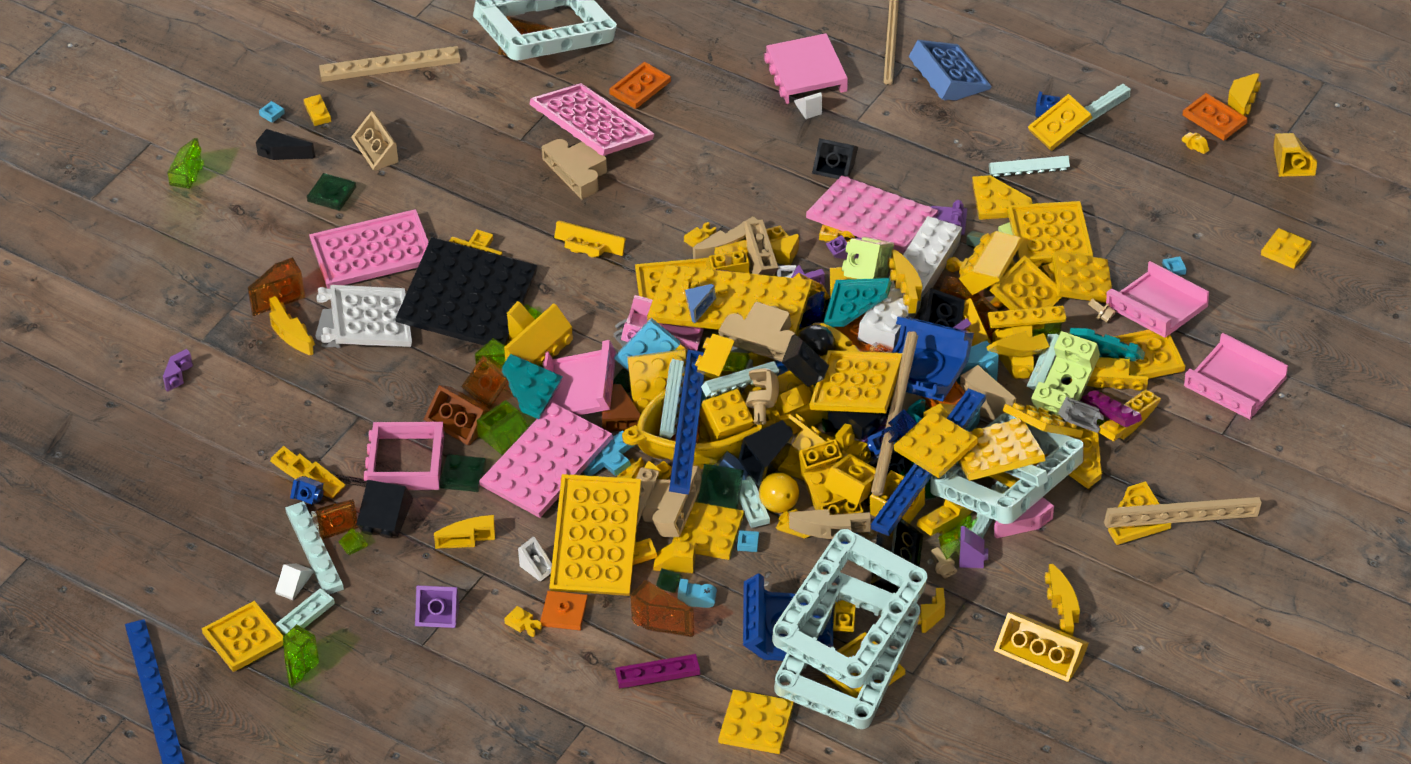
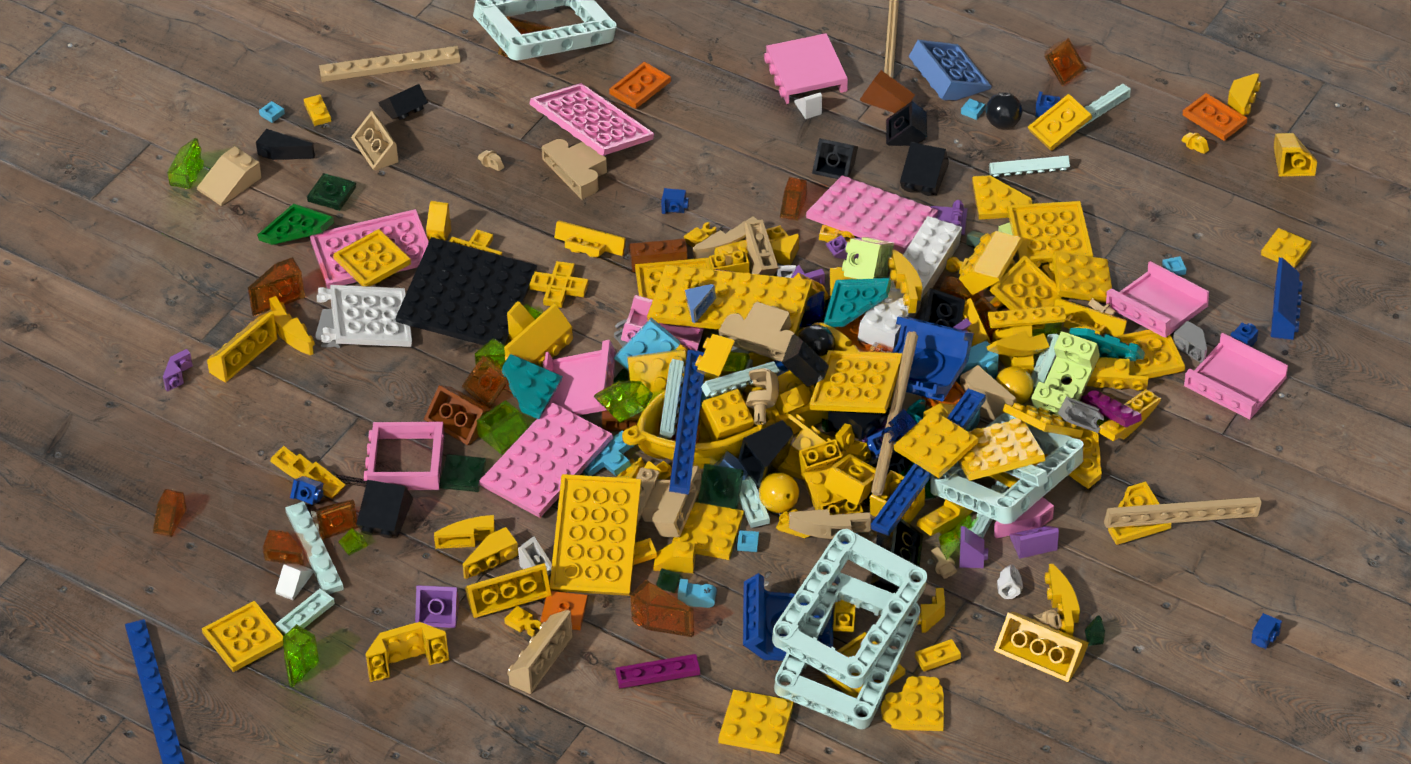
none -> clear orange slope [153,489,187,537]
none -> tan slope [197,146,262,206]
none -> yellow slope [207,311,278,383]
none -> green plate [257,204,334,245]
none -> clear orange slope [263,530,304,566]
none -> yellow plate [333,229,411,287]
none -> yellow slope [365,622,449,682]
none -> black slope [378,84,428,120]
none -> yellow slope [426,201,451,242]
none -> yellow slope [462,527,519,579]
none -> yellow slope [465,563,552,618]
none -> tan piece [478,150,504,171]
none -> tan slope [508,610,573,694]
none -> yellow plate [529,261,588,308]
none -> clear neon green slope [594,381,653,423]
none -> dark orange slope [629,239,687,272]
none -> blue brick [661,188,689,214]
none -> clear orange slope [780,177,807,221]
none -> dark orange slope [860,70,915,113]
none -> yellow plate [881,676,944,731]
none -> black slope [886,101,927,146]
none -> black slope [900,142,949,196]
none -> yellow plate [915,639,961,672]
none -> medium azure plate [961,98,985,120]
none -> black piece [985,92,1023,129]
none -> yellow piece [995,366,1034,404]
none -> white rock [997,565,1023,599]
none -> medium lavender slope [1010,526,1059,559]
none -> tan piece [1033,609,1062,629]
none -> clear orange slope [1044,38,1086,86]
none -> yellow bracket [1054,298,1127,336]
none -> clear green slope [1084,615,1105,646]
none -> light grey slope [1173,321,1207,363]
none -> blue brick [1230,323,1258,347]
none -> blue brick [1251,613,1282,649]
none -> blue slope [1271,257,1303,340]

